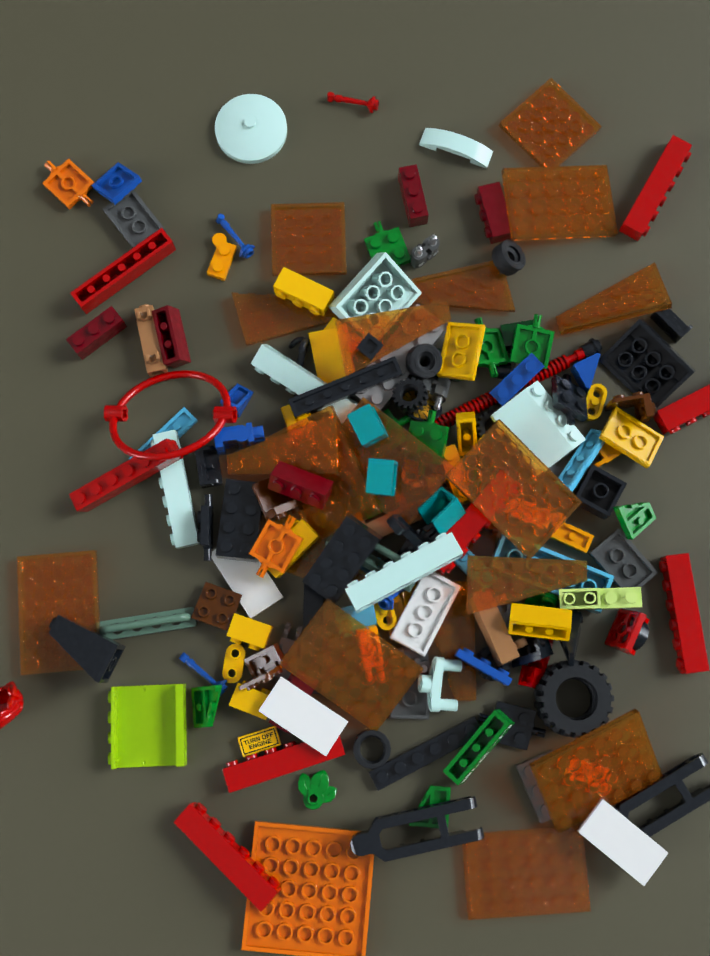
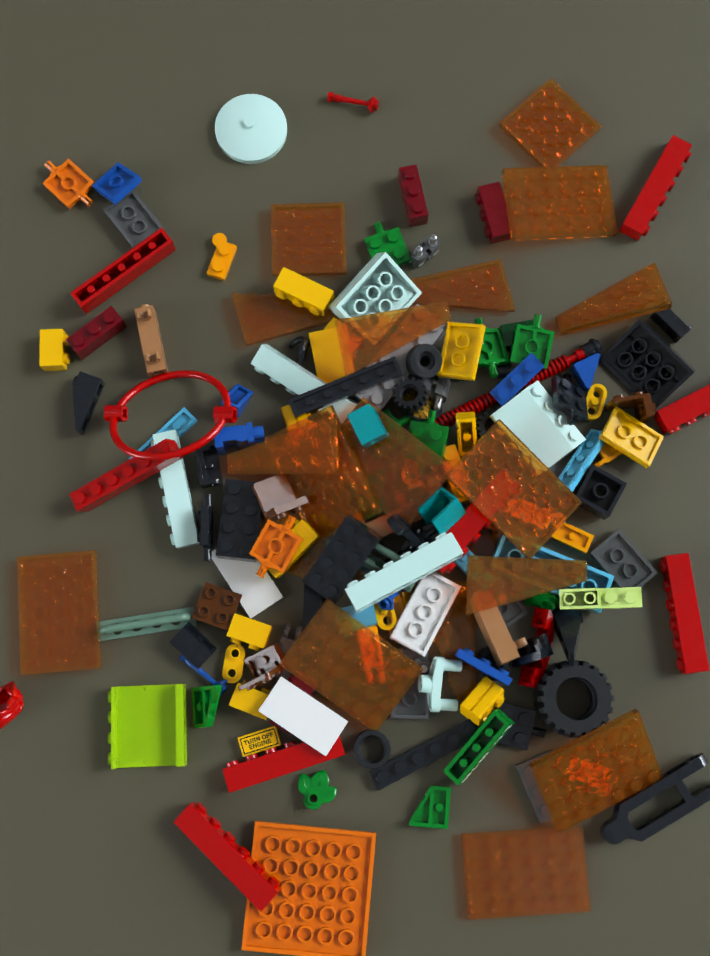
black slope [49,615,126,683] -> none
dark red brick [152,305,191,368] -> none
blue piece [216,214,255,259] -> none
dark red brick [268,461,334,510] -> none
black piece [350,796,485,862] -> none
black plate [356,333,383,361] -> none
teal piece [366,458,398,496] -> none
light aqua slope [419,128,493,169] -> none
black tyre [492,239,526,276] -> none
yellow brick [508,603,572,641] -> none
white tile [577,798,668,886] -> none
red piece [605,609,649,656] -> none
green wing [613,502,656,540] -> none
none -> yellow brick [39,329,70,371]
none -> black slope [72,371,105,435]
none -> black hinge [170,622,217,669]
none -> yellow brick [460,677,505,726]

